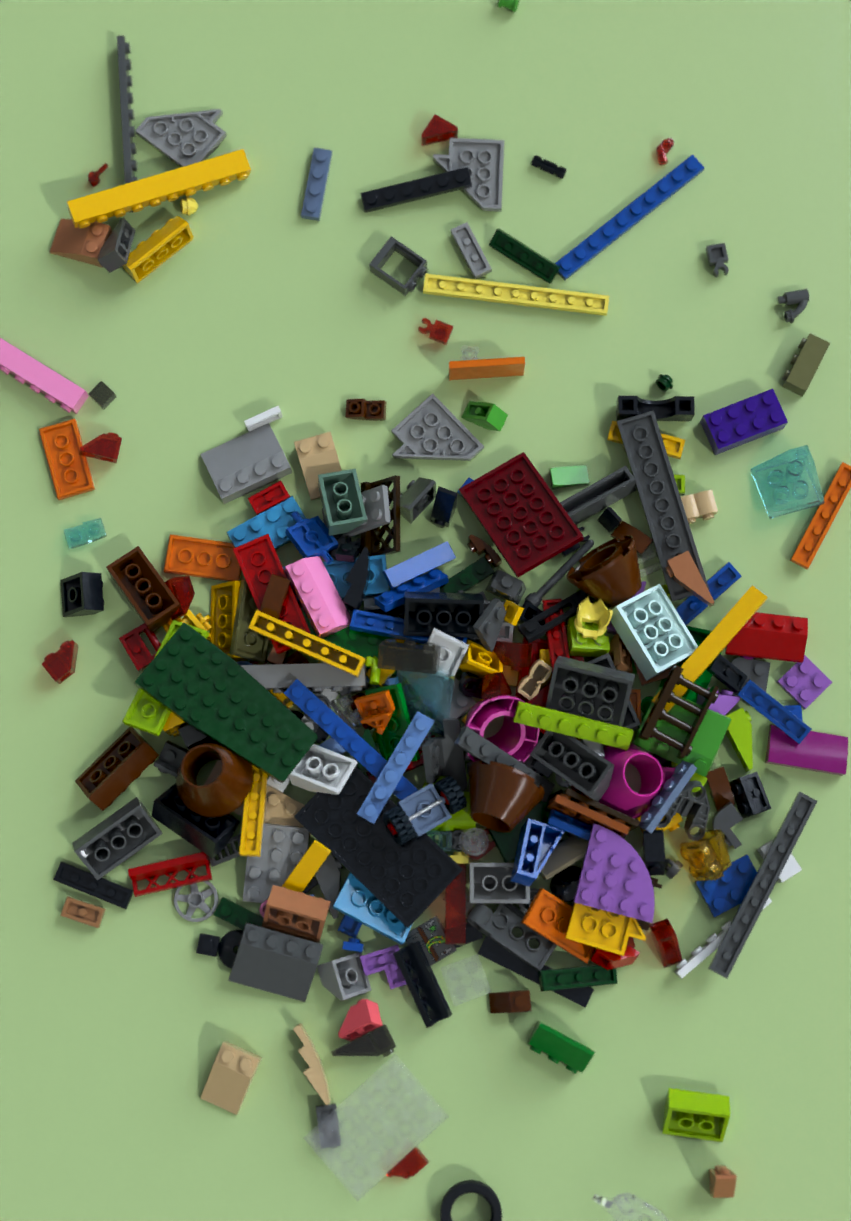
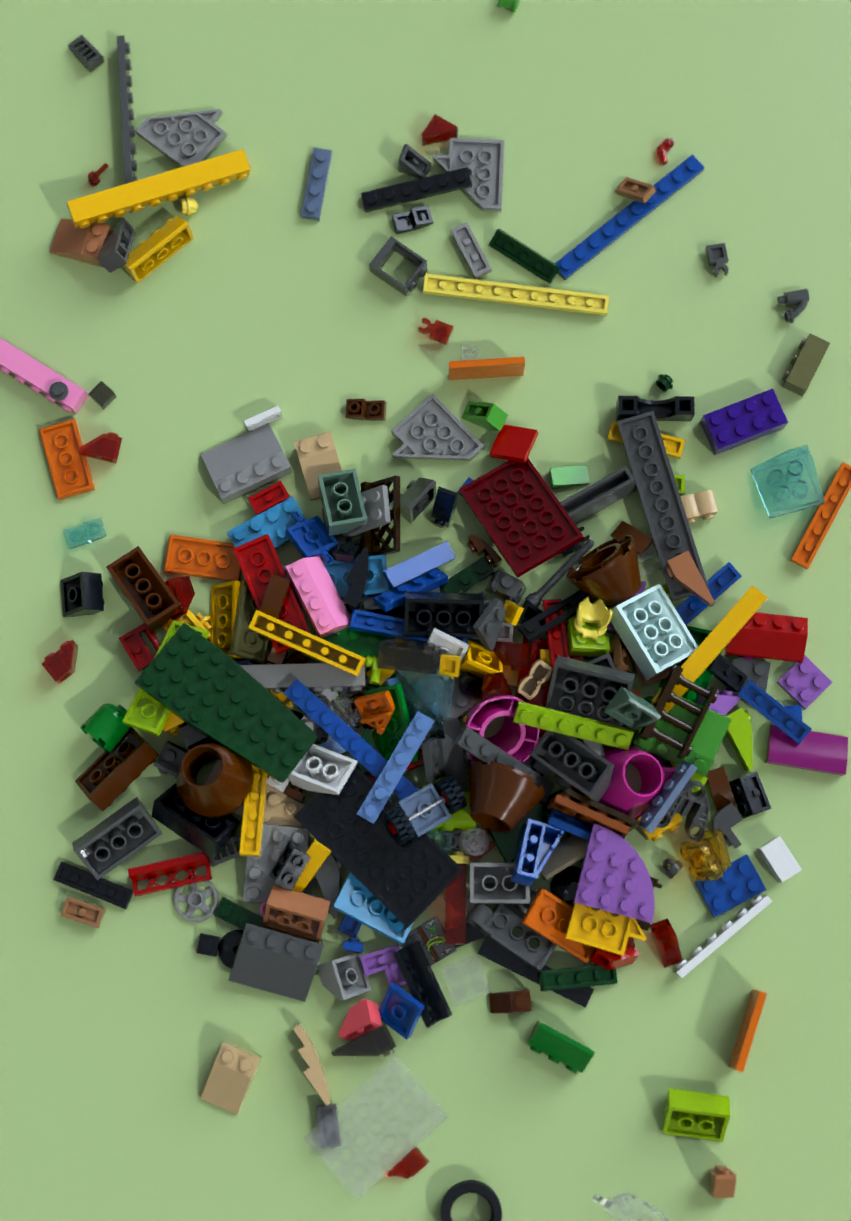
black axle [532,155,567,179] -> none
black slope [598,507,622,533] -> none
black slope [642,830,665,876] -> none
dark grey plate [708,792,817,979] -> none
none -> dark grey plate [49,382,68,401]
none -> dark grey slope [68,35,105,72]
none -> green cylinder [80,703,130,753]
none -> black bracket [269,841,311,890]
none -> reddish brown plate [284,785,306,803]
none -> blue plate [379,983,424,1040]
none -> black slope [391,206,434,234]
none -> dark grey slope [398,144,431,179]
none -> yellow plate [439,654,461,677]
none -> red tile [489,425,538,463]
none -> sand green slope [604,686,661,730]
none -> medium nougat plate [615,177,656,204]
none -> orange tile [728,989,767,1072]

